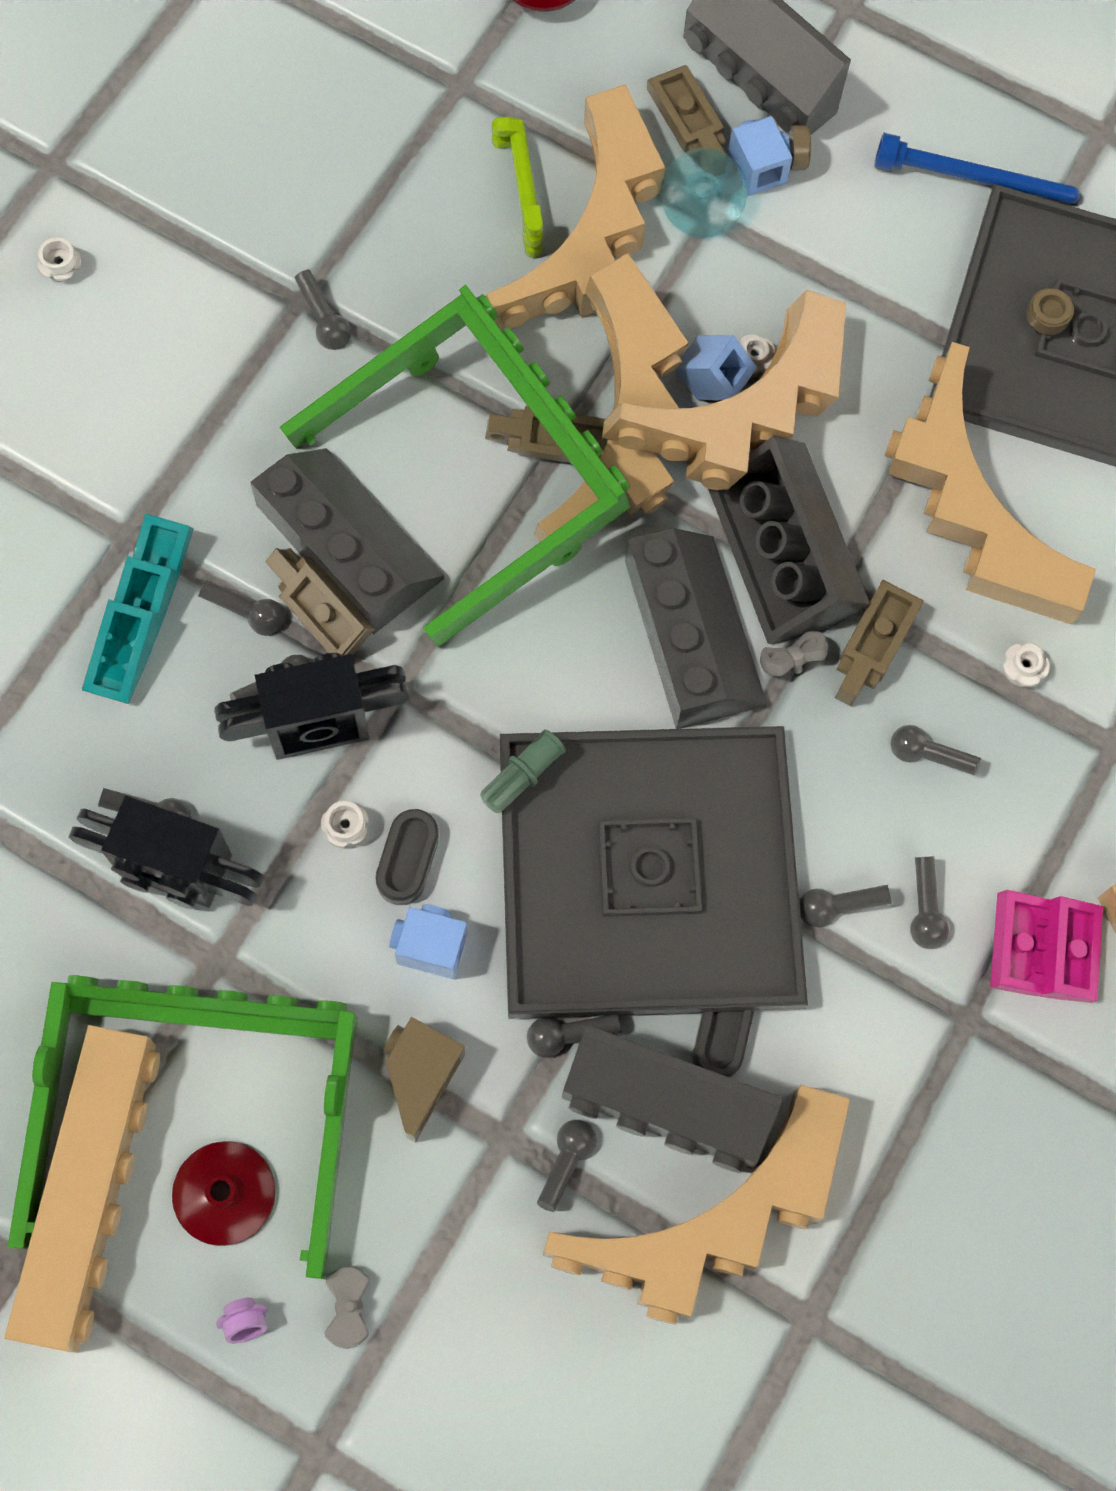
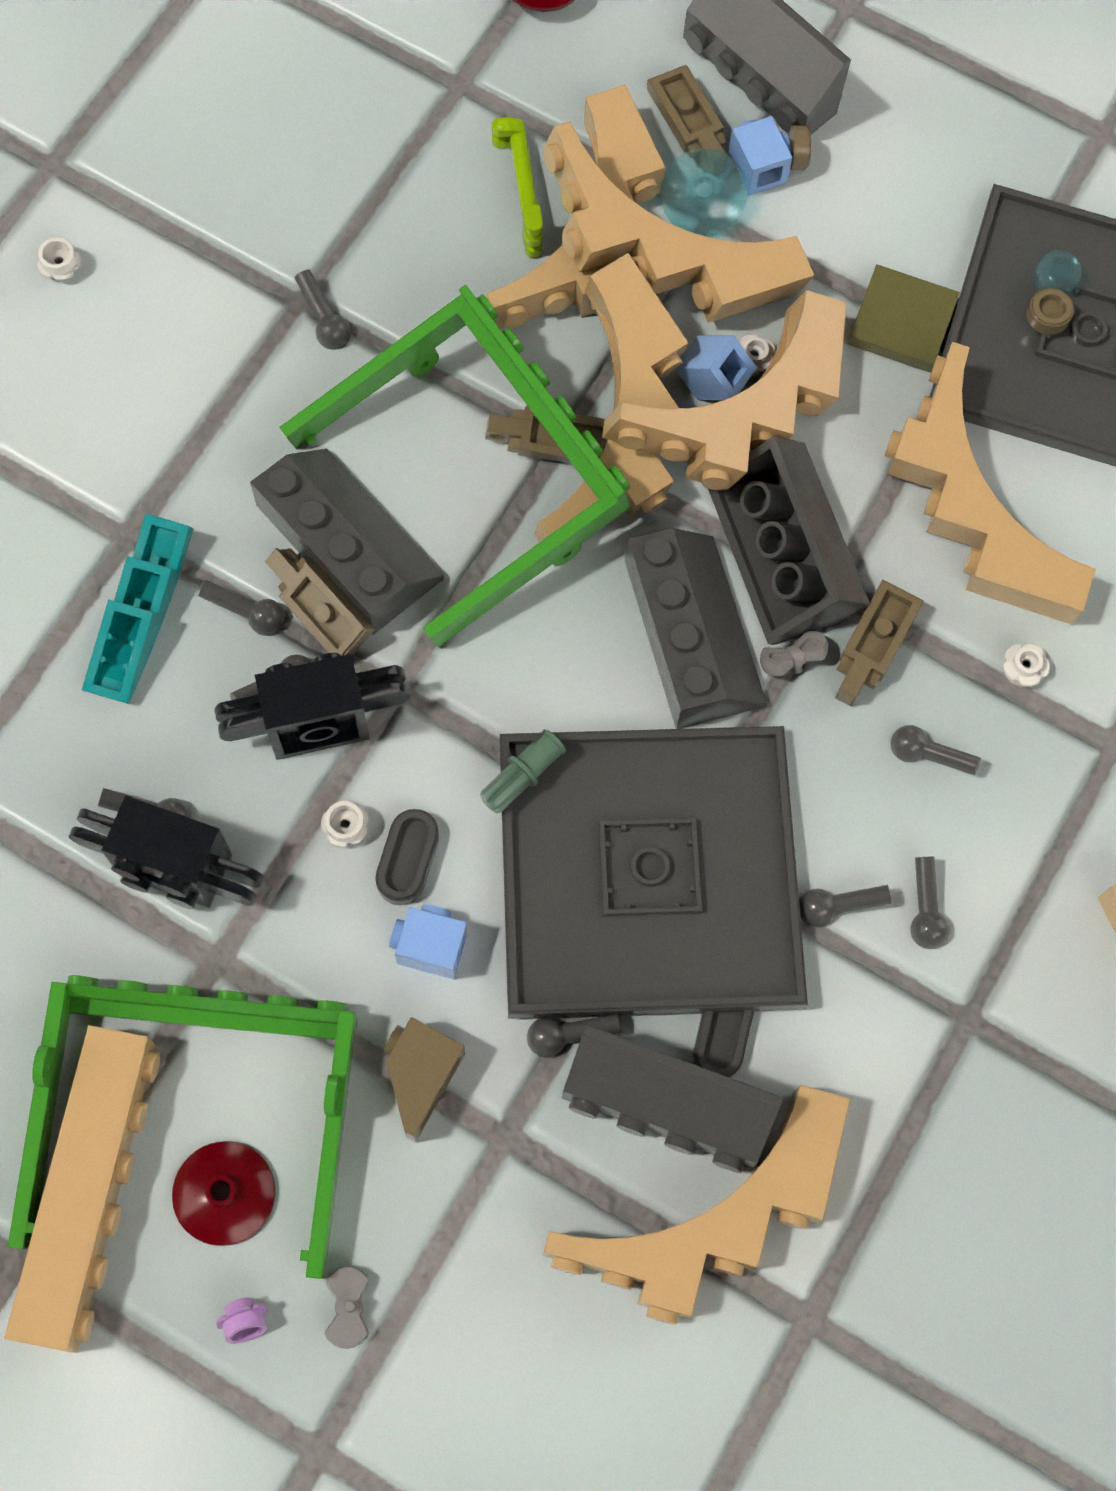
dark grey bar [537,1119,597,1212] -> none
blue piece [874,132,1080,204] -> none
dark pink slope [990,889,1103,1003] -> none
none -> tan arch [543,122,814,323]
none -> olive tile [847,264,960,372]
none -> clear light blue tile [1034,250,1082,295]

